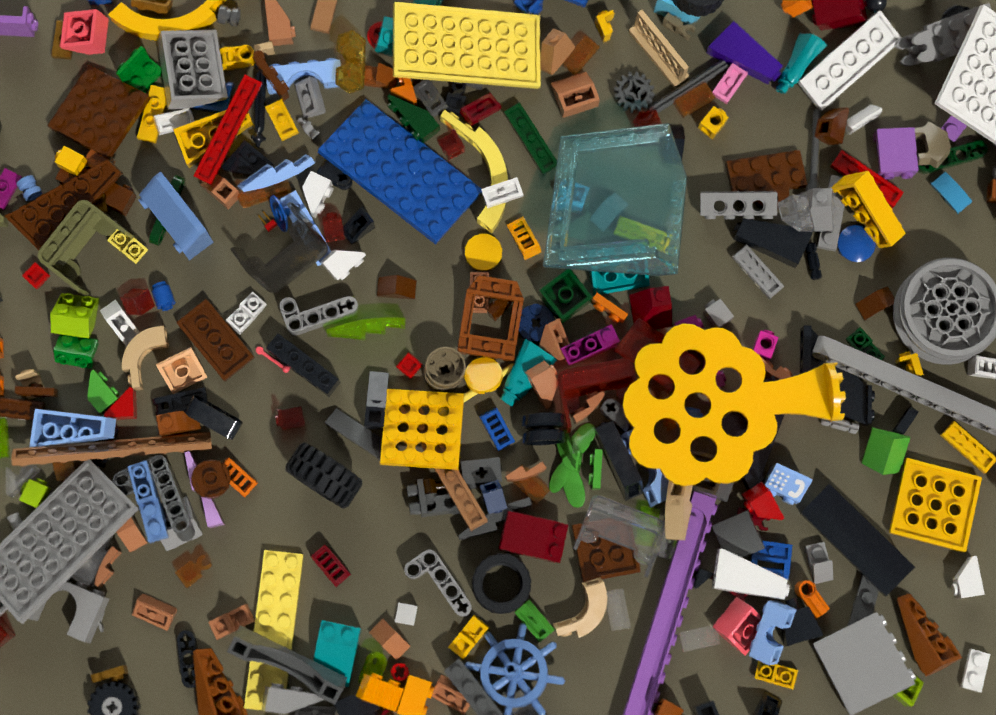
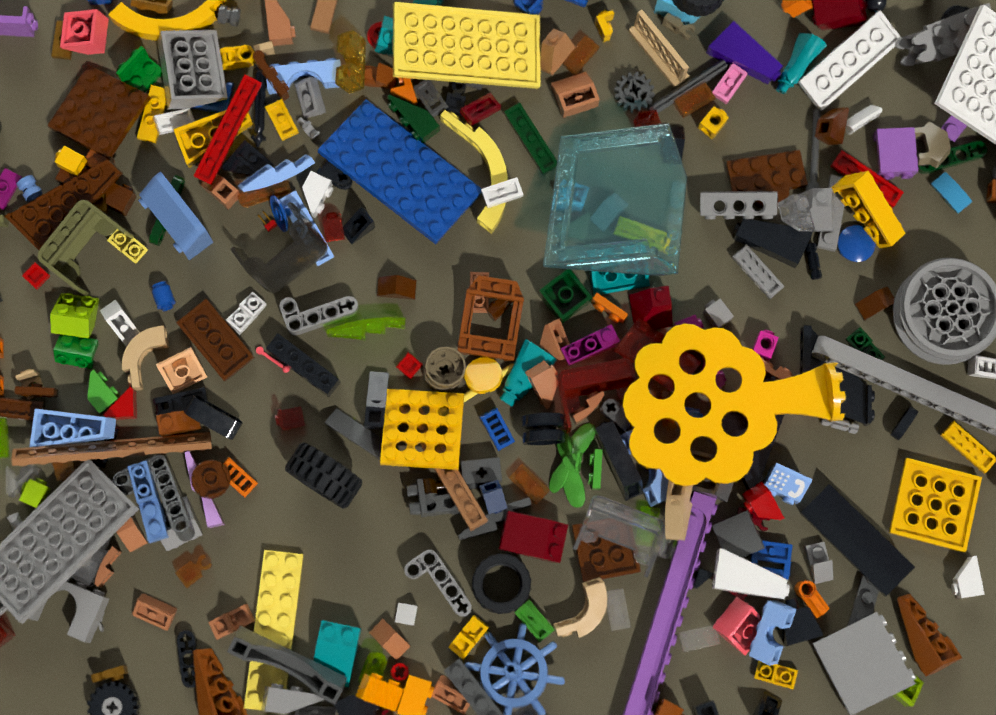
clear red panel [120,288,155,315] -> none
dark red slope [311,544,351,587] -> none
white slope [320,250,366,280] -> none
clear red panel [438,128,465,161] -> none
yellow tile [465,234,502,271] -> none
nougat slope [505,462,547,482] -> none
light orange slope [507,217,541,260] -> none
dark blue plate [518,303,555,342] -> none
bright green slope [861,427,910,475] -> none
yellow bracket [895,351,924,377] -> none
white plate [960,649,990,693] -> none

